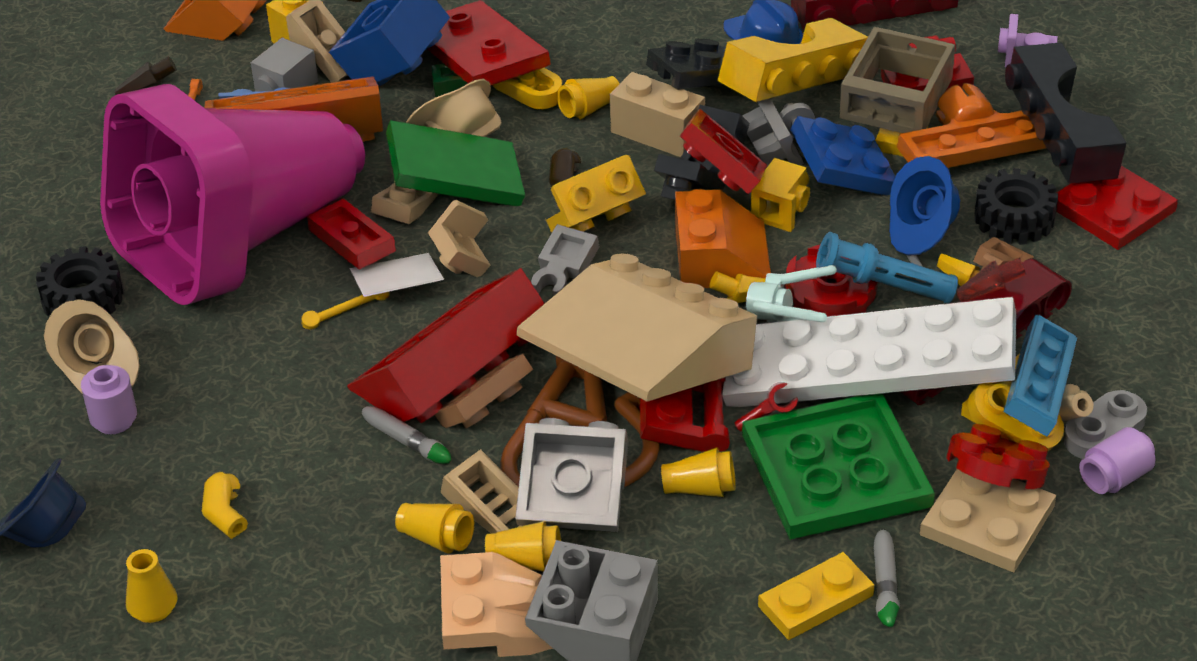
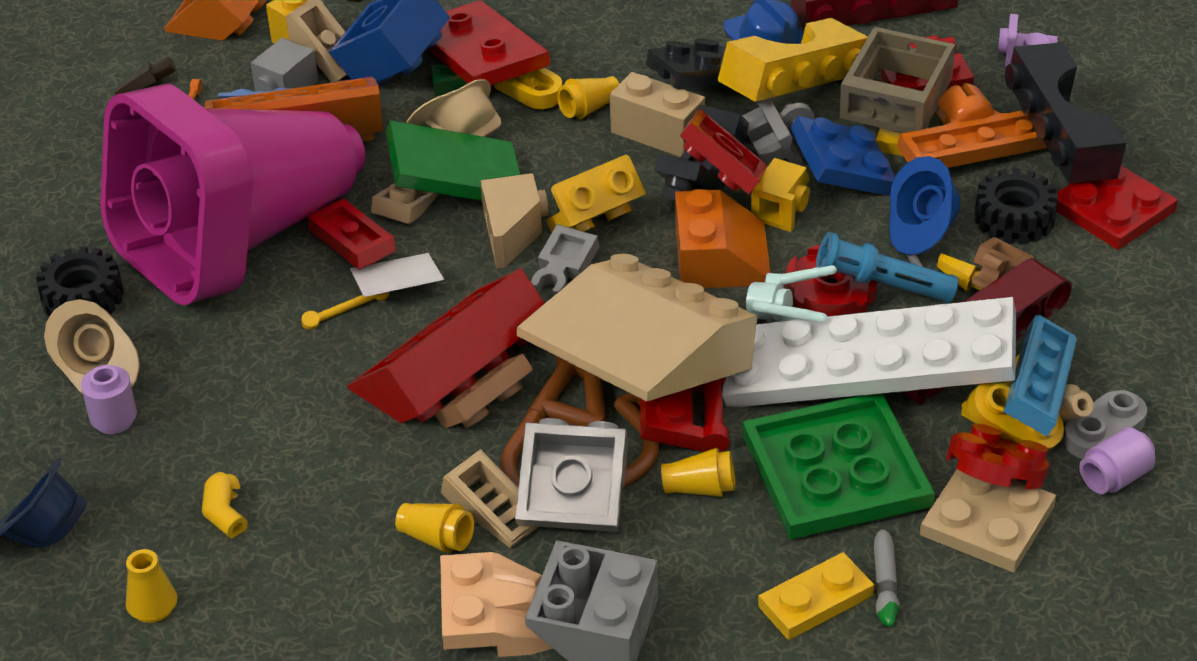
light grey piece [362,406,451,464] -> none
tan bracket [428,200,490,277] -> none
yellow cone [485,521,561,572] -> none
dark brown arm [549,148,581,186] -> none
yellow bar [709,271,766,303] -> none
red hand [734,382,798,432] -> none
clear red bar [957,258,1027,302] -> none
none -> tan slope [481,173,549,269]

